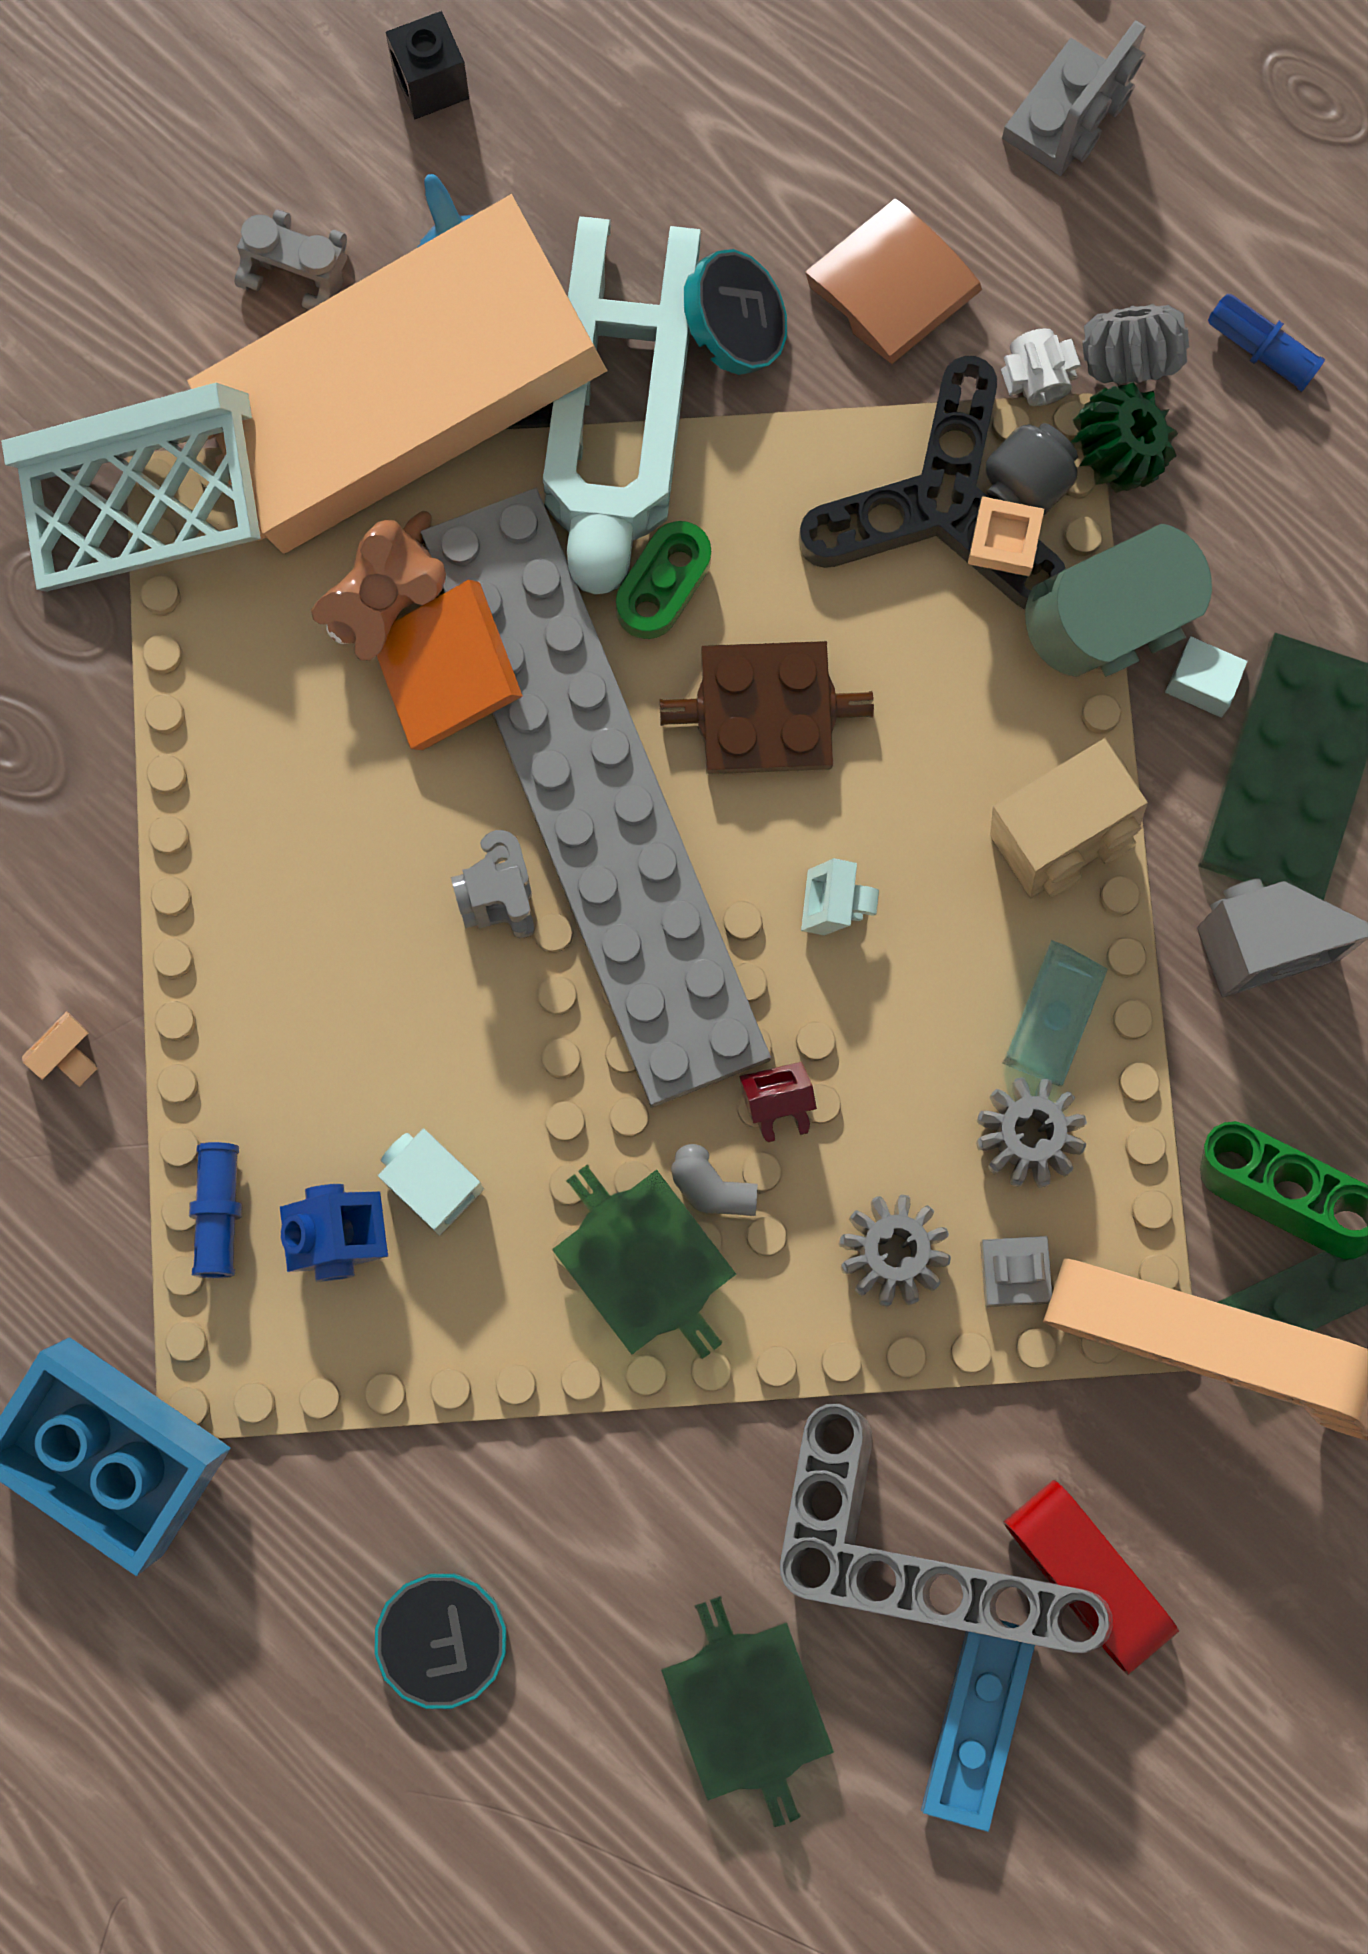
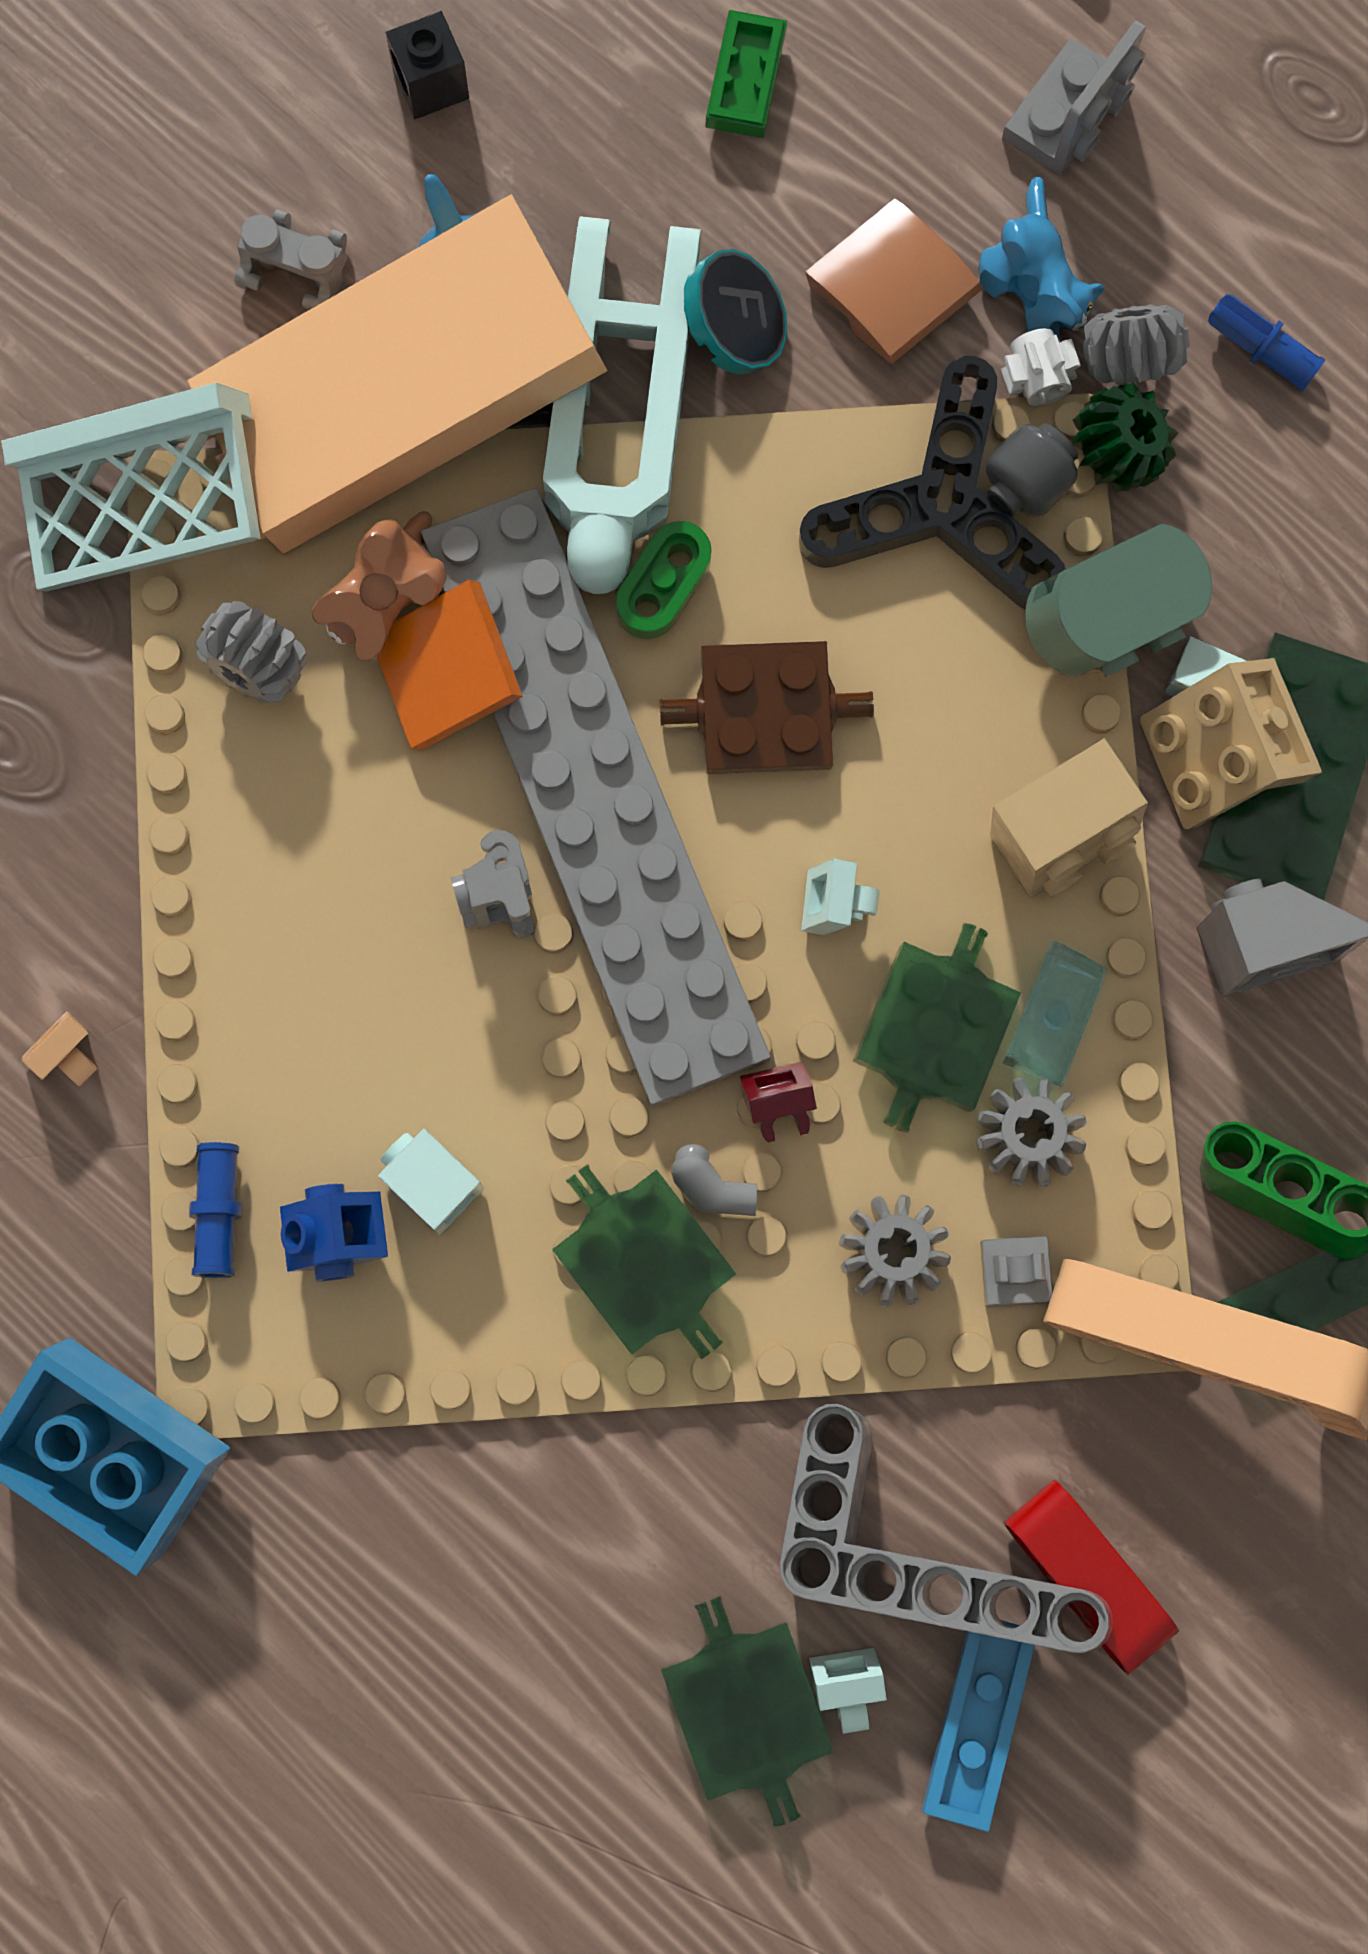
black tile [374,1573,507,1709] -> none
light nougat tile [968,496,1044,577] -> none
none -> light grey gear [195,601,307,703]
none -> green plate [705,10,787,139]
none -> light aqua tile [809,1648,887,1734]
none -> clear green plate [852,923,1021,1133]
none -> dark azure animal [978,177,1104,340]
none -> tan bracket [1140,658,1322,829]

